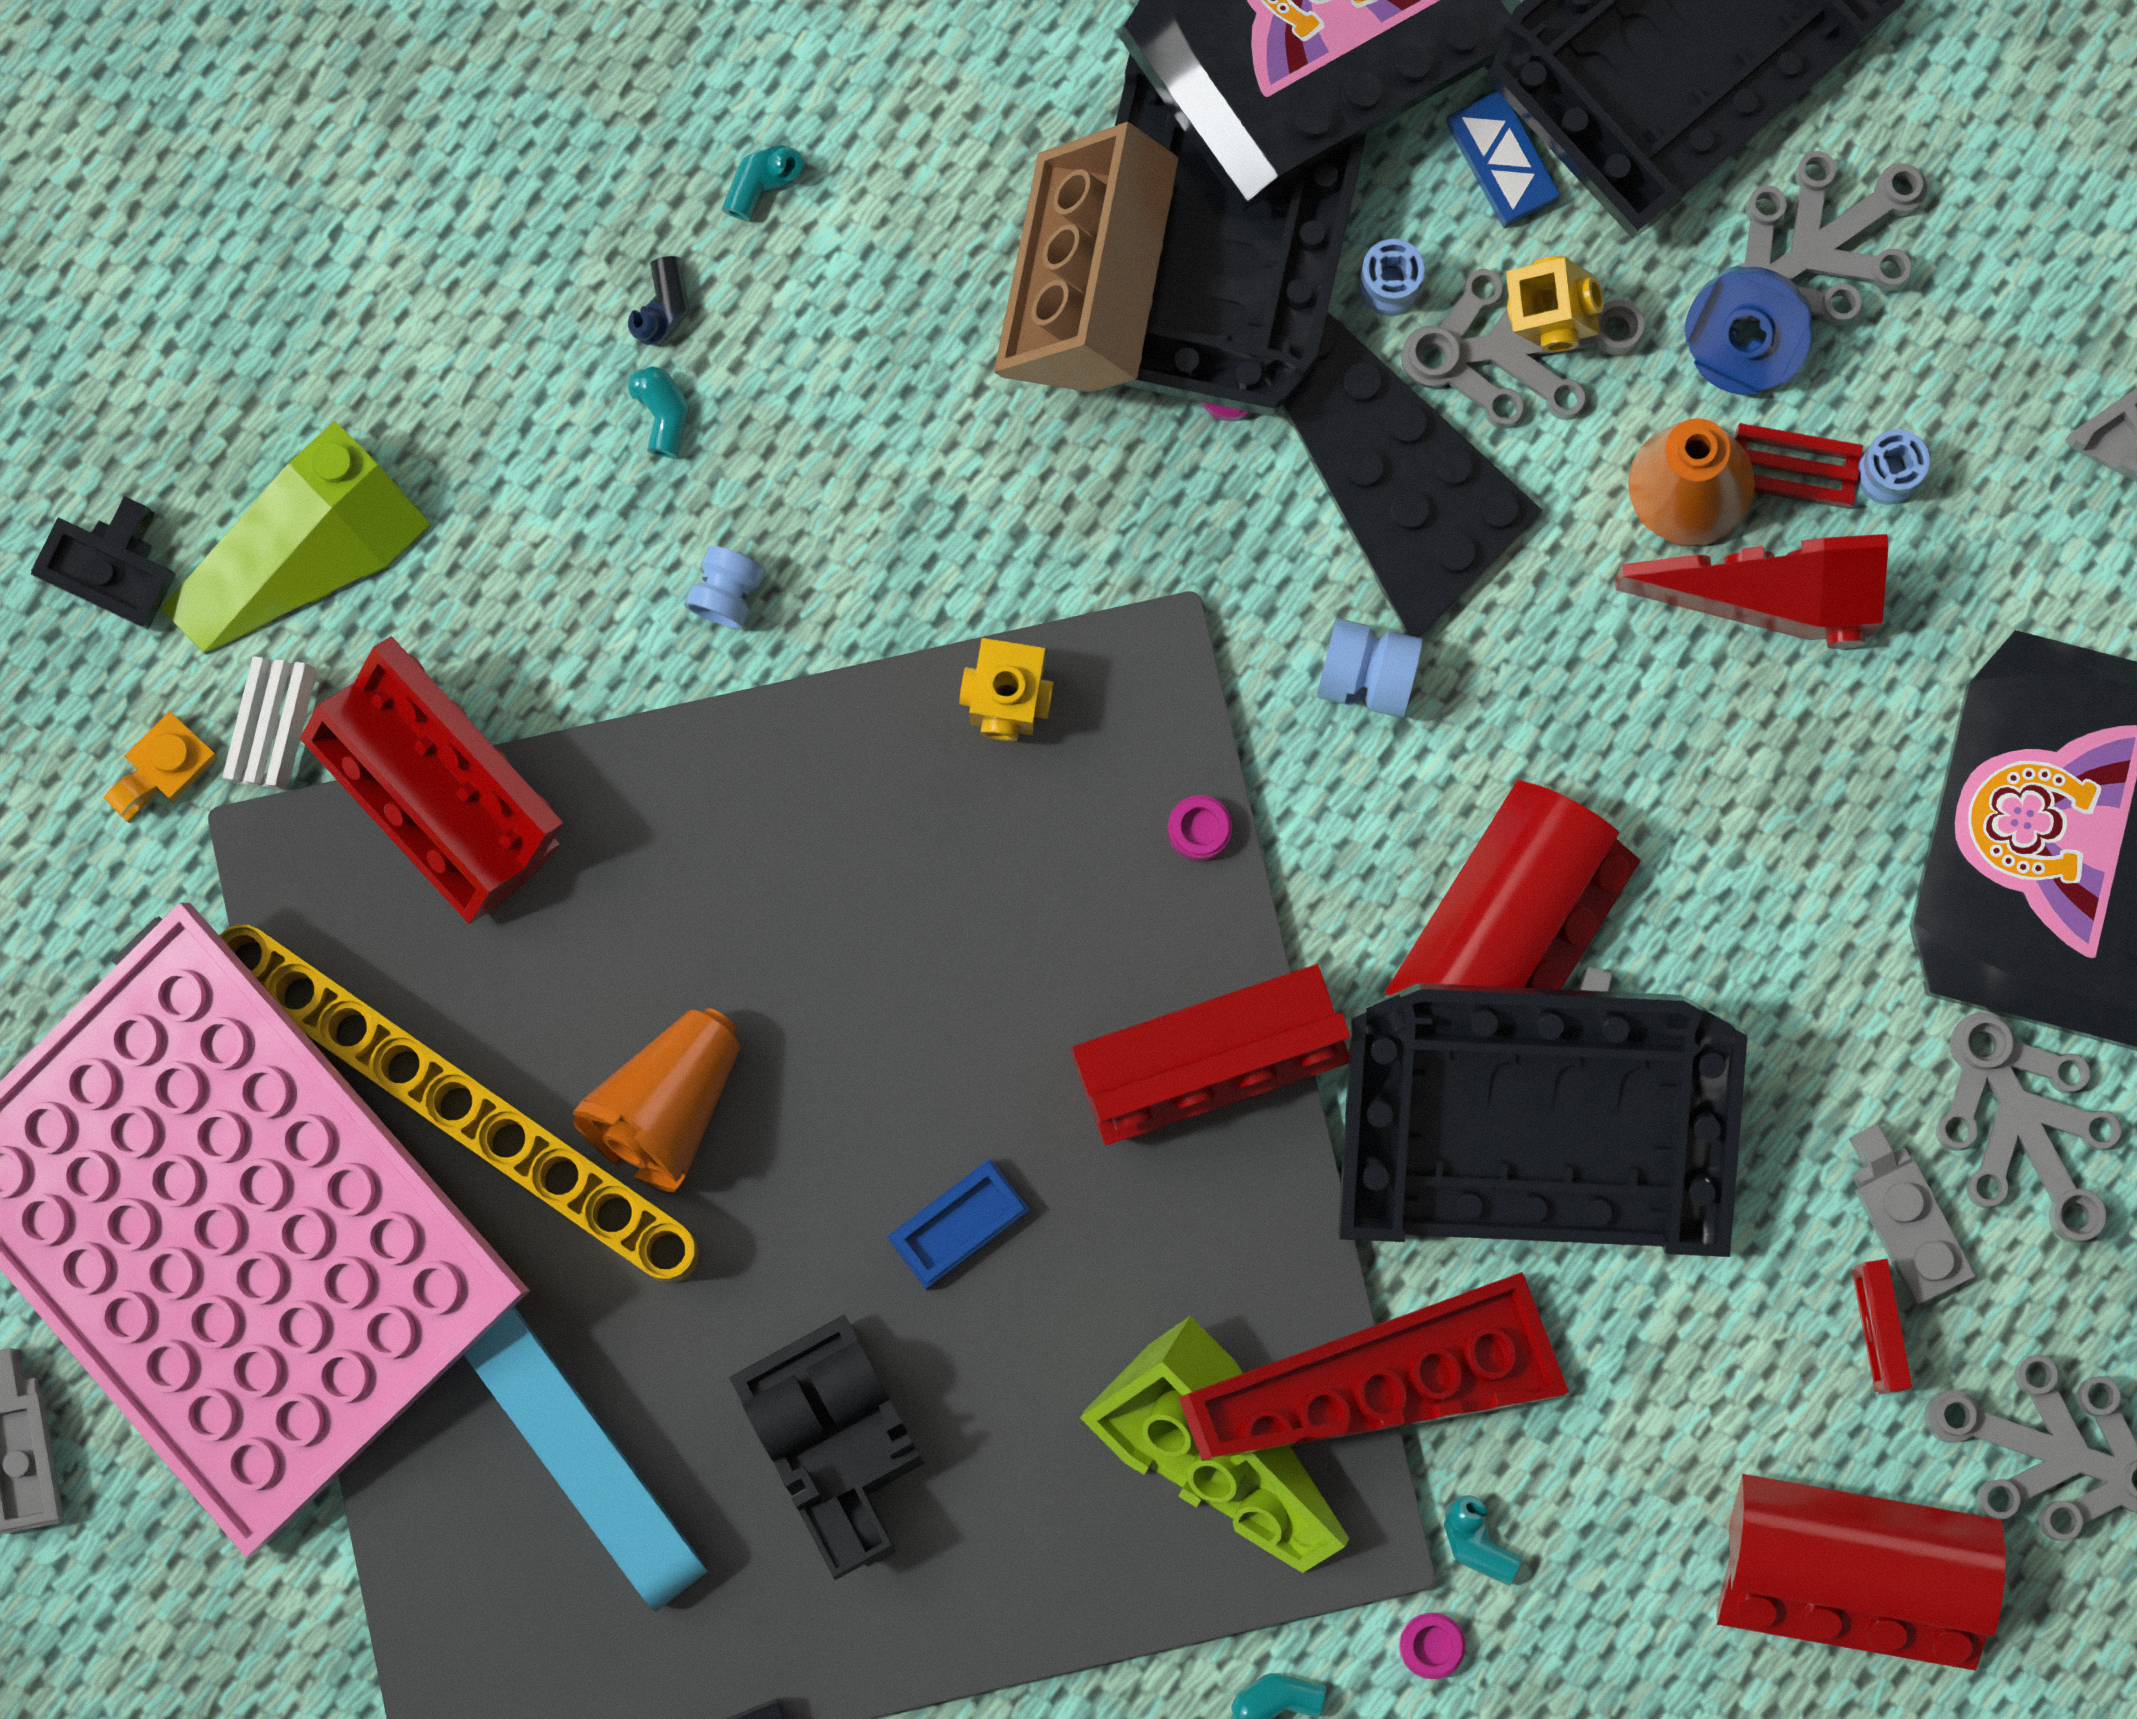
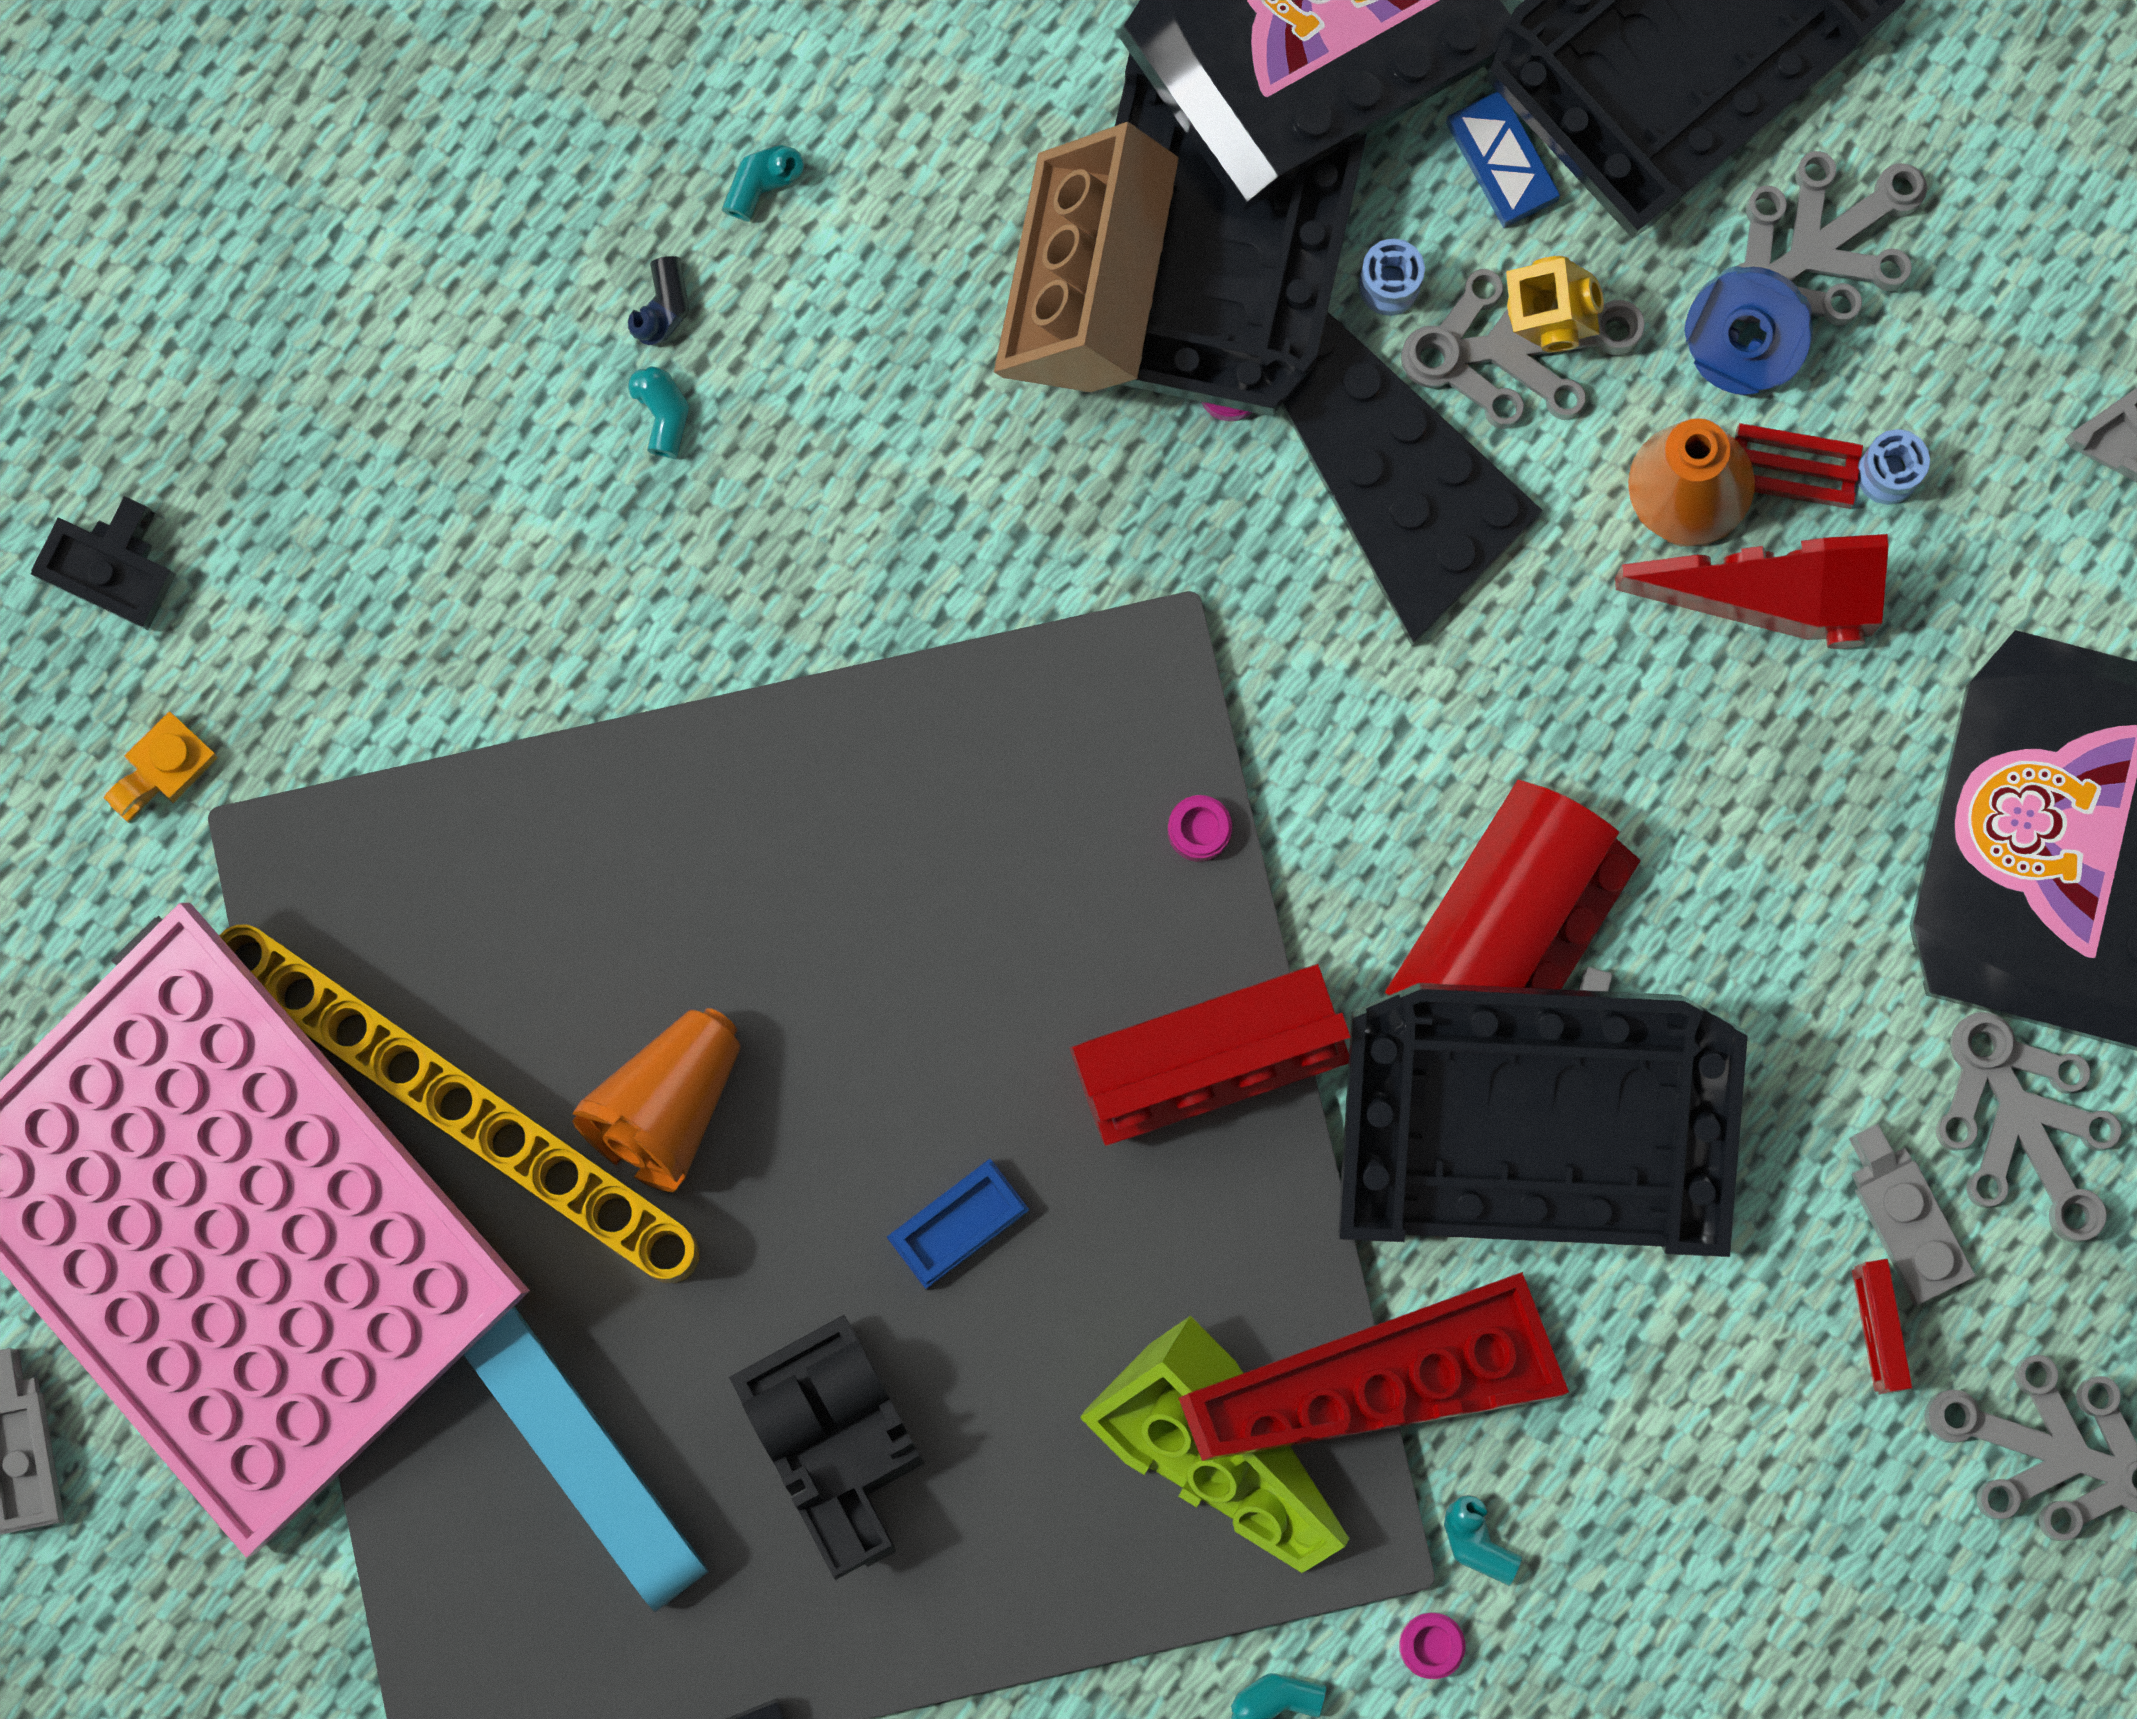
lime wedge [161,420,432,654] -> none
white tile [222,656,317,791] -> none
red brick [300,636,563,924] -> none
light blue wheel [684,545,766,630] -> none
yellow brick [959,638,1054,741] -> none
light blue wheel [1316,618,1423,719] -> none
red brick [1716,1474,2006,1671] -> none

